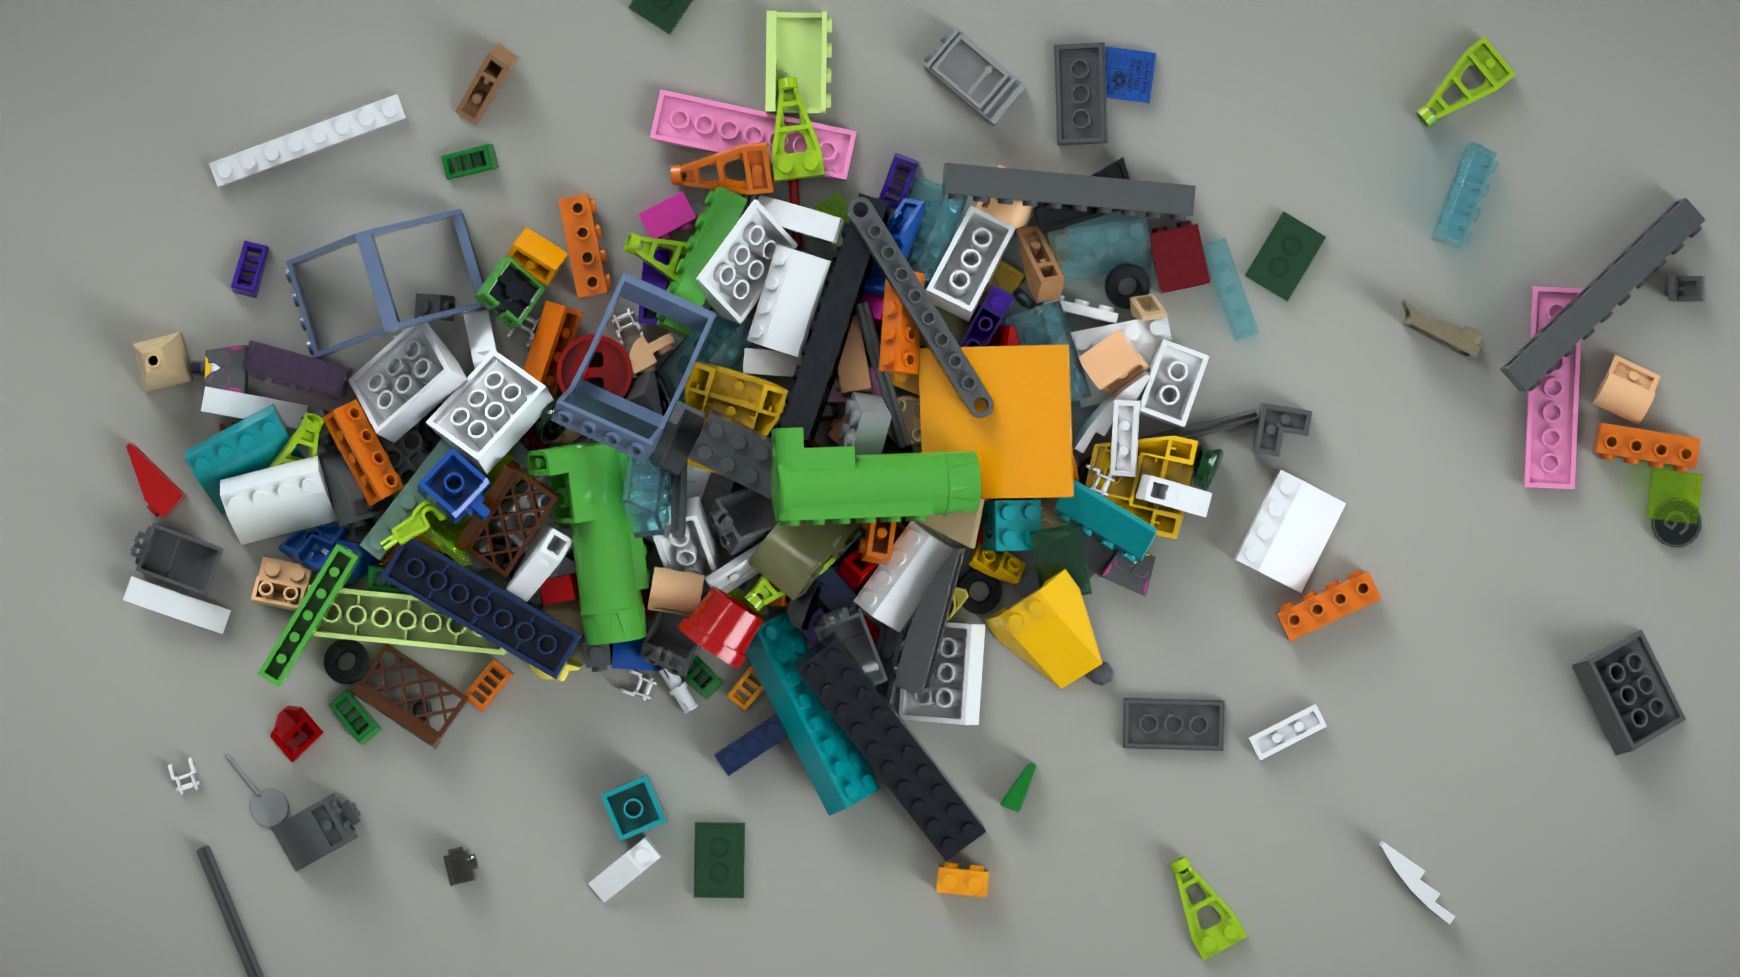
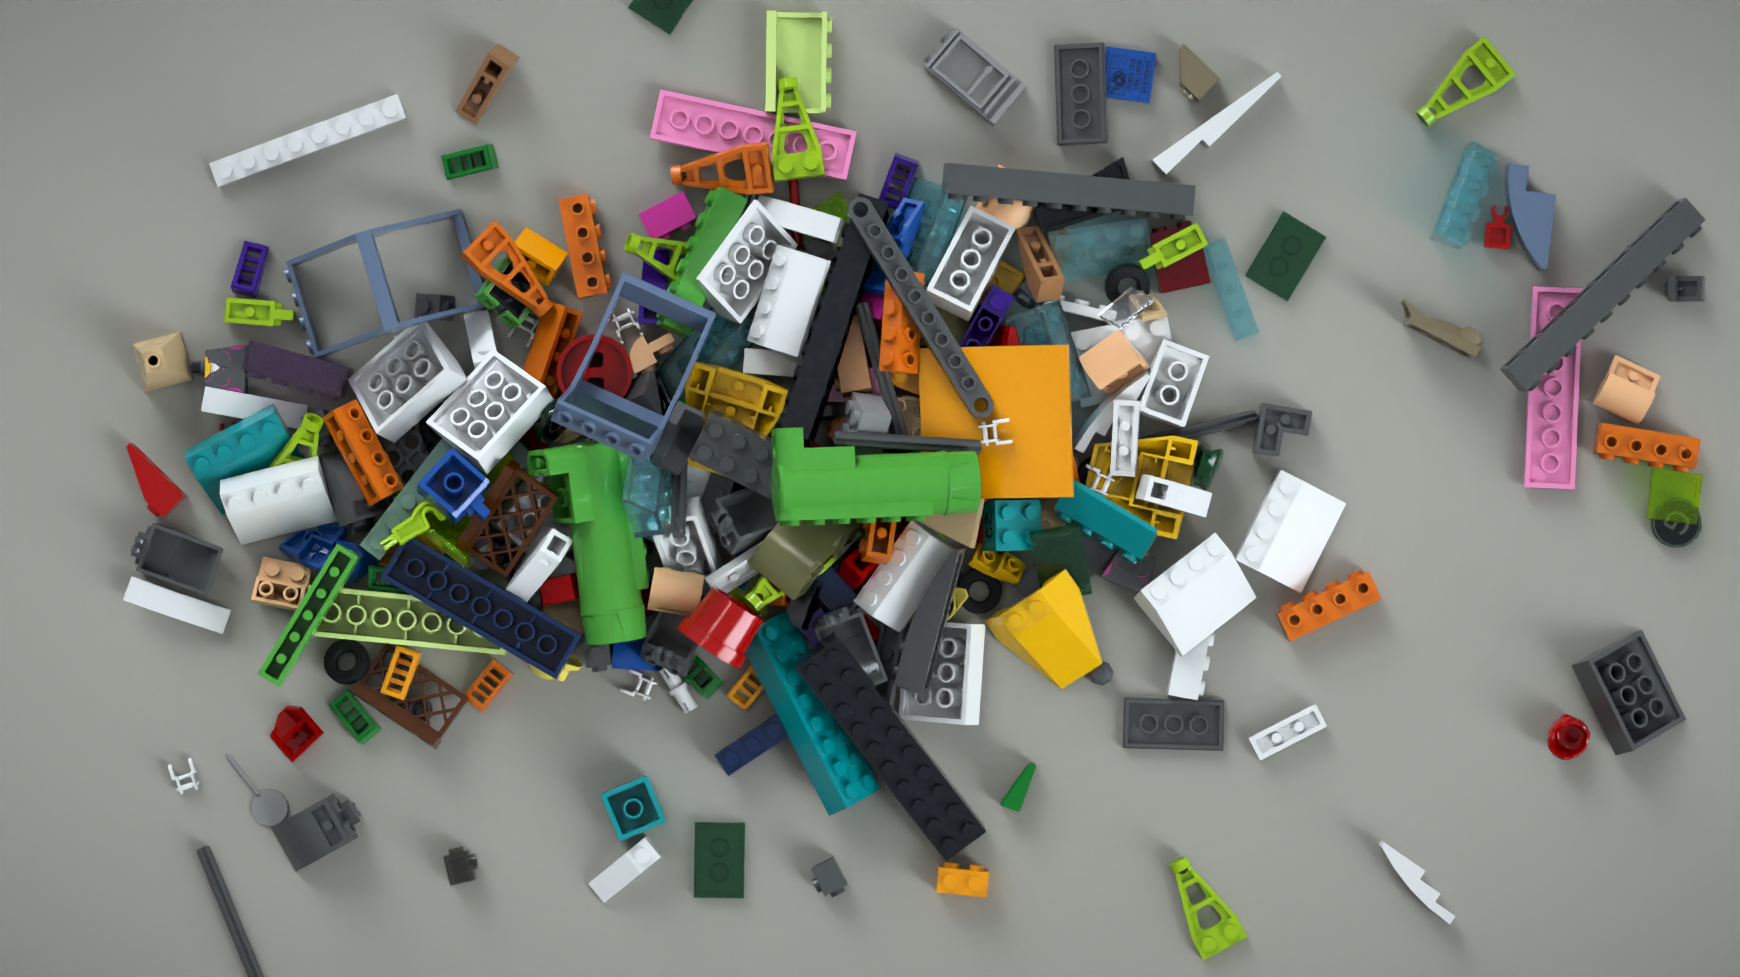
none -> lime hinge [224,297,296,327]
none -> light orange slope [380,645,423,701]
none -> orange plate [460,220,554,318]
none -> dark grey brick [811,856,847,897]
none -> dark grey axle [833,431,982,455]
none -> white piece [978,418,1013,446]
none -> clear piece [1098,287,1154,330]
none -> white slope [1133,533,1257,657]
none -> lime hinge [1138,223,1209,271]
none -> white slope [1151,72,1282,176]
none -> white brick [1166,632,1215,700]
none -> dark tan slope [1179,44,1220,102]
none -> red plate [1483,205,1512,250]
none -> sand blue slope [1505,163,1556,270]
none -> red hair [1547,714,1590,760]

